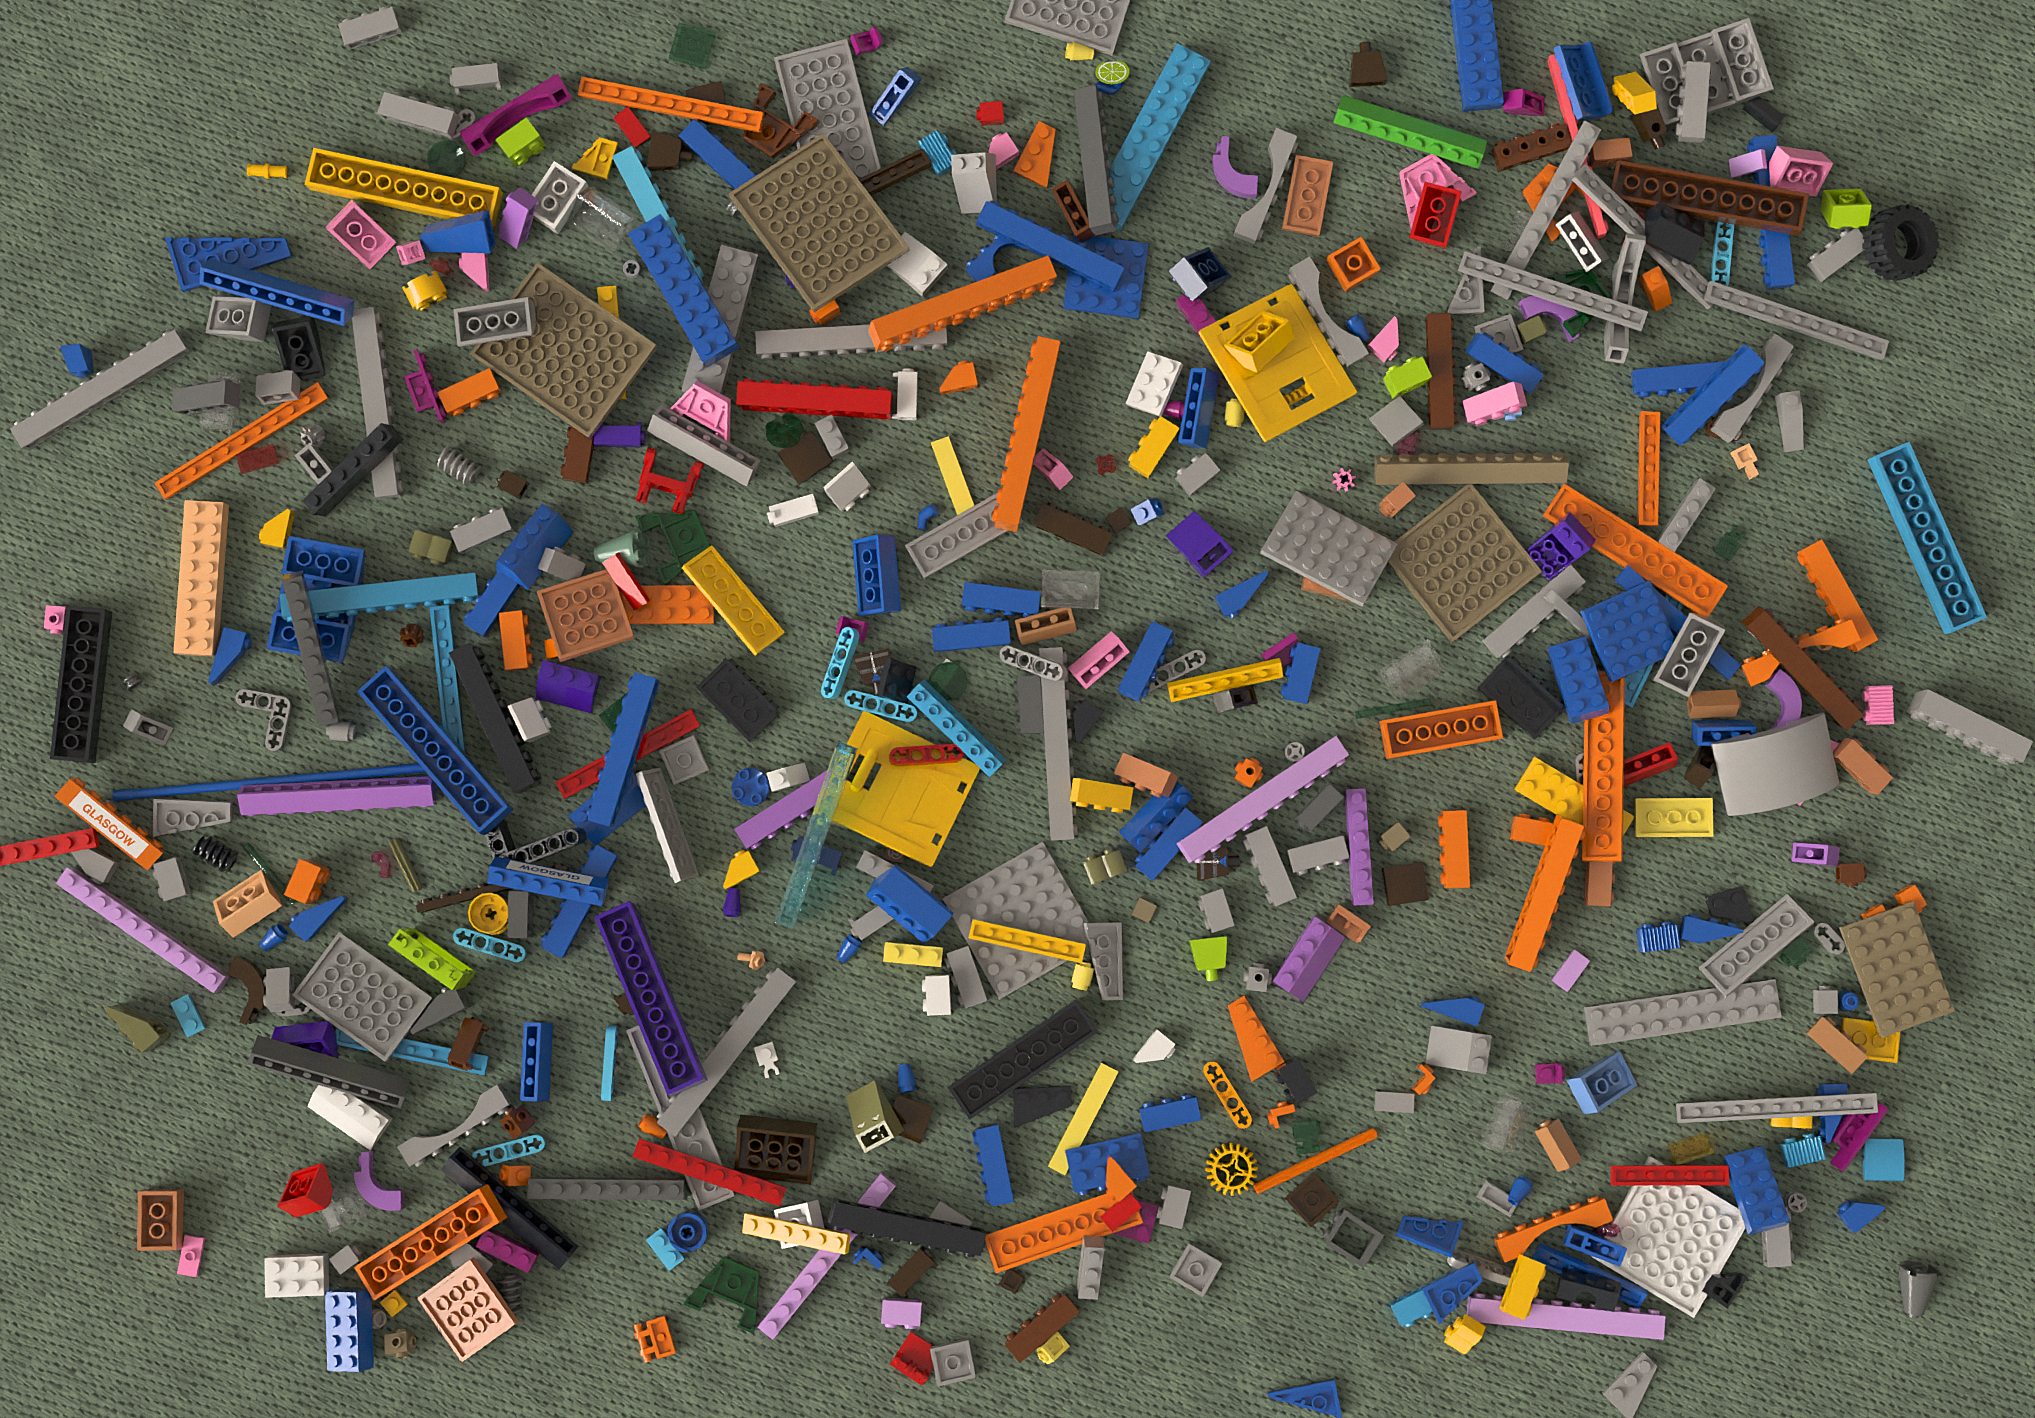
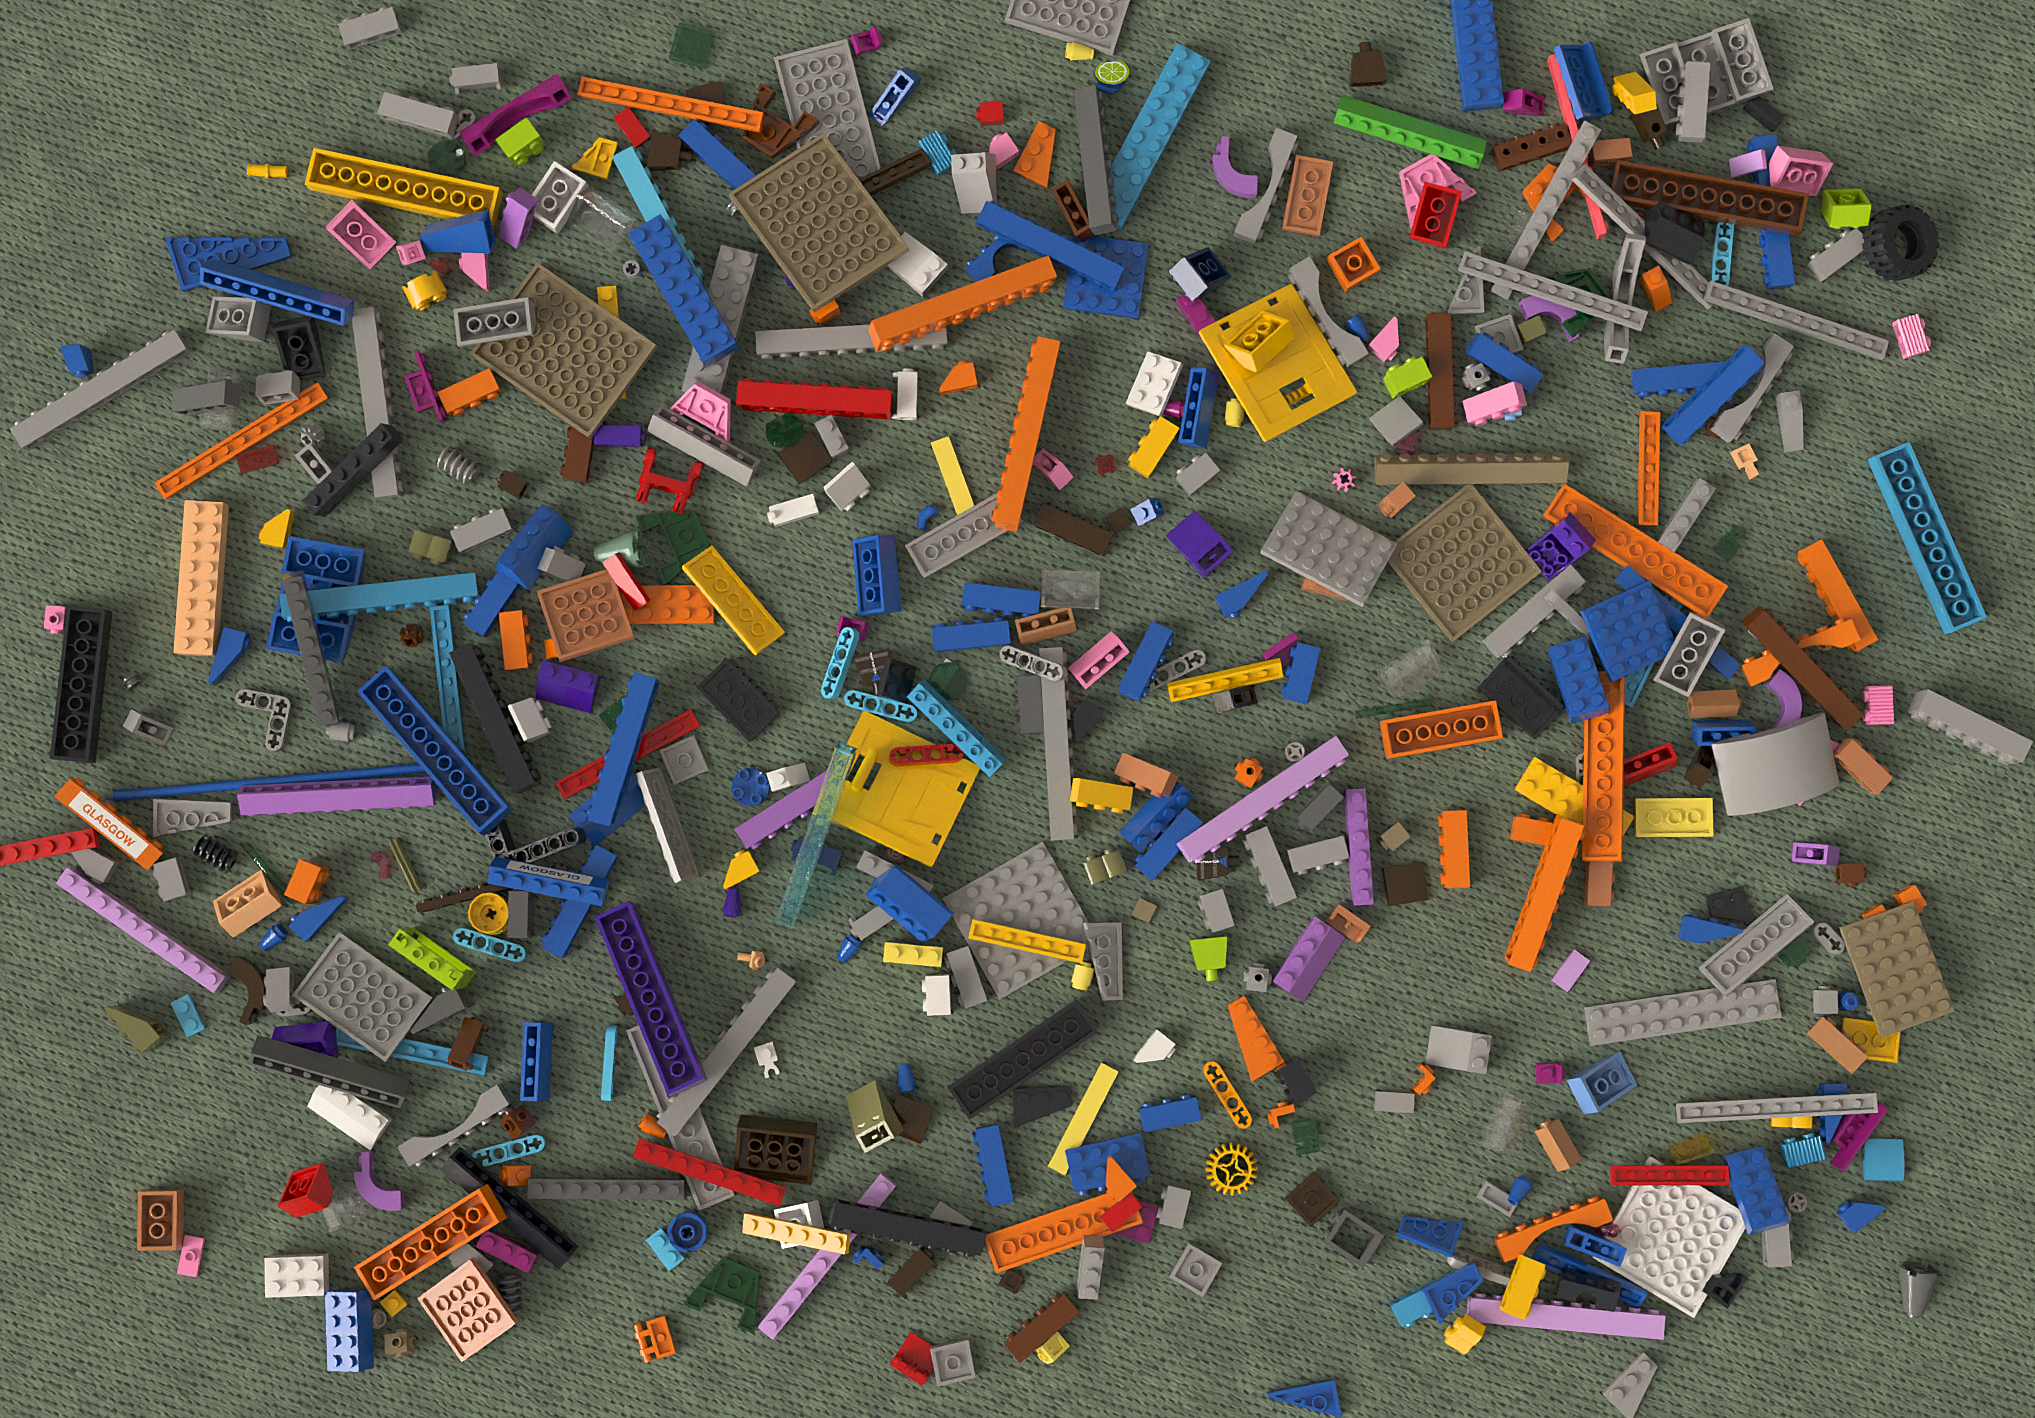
light grey brick [329,1243,363,1275] -> none
lavender brick [881,1298,922,1329] -> none
orange axle [1253,1128,1378,1194] -> none
blue slope [1420,995,1485,1026] -> none
brick [1556,211,1609,272] -> none
blue brick [1636,921,1681,952] -> none
none -> bright pink brick [1892,314,1931,359]

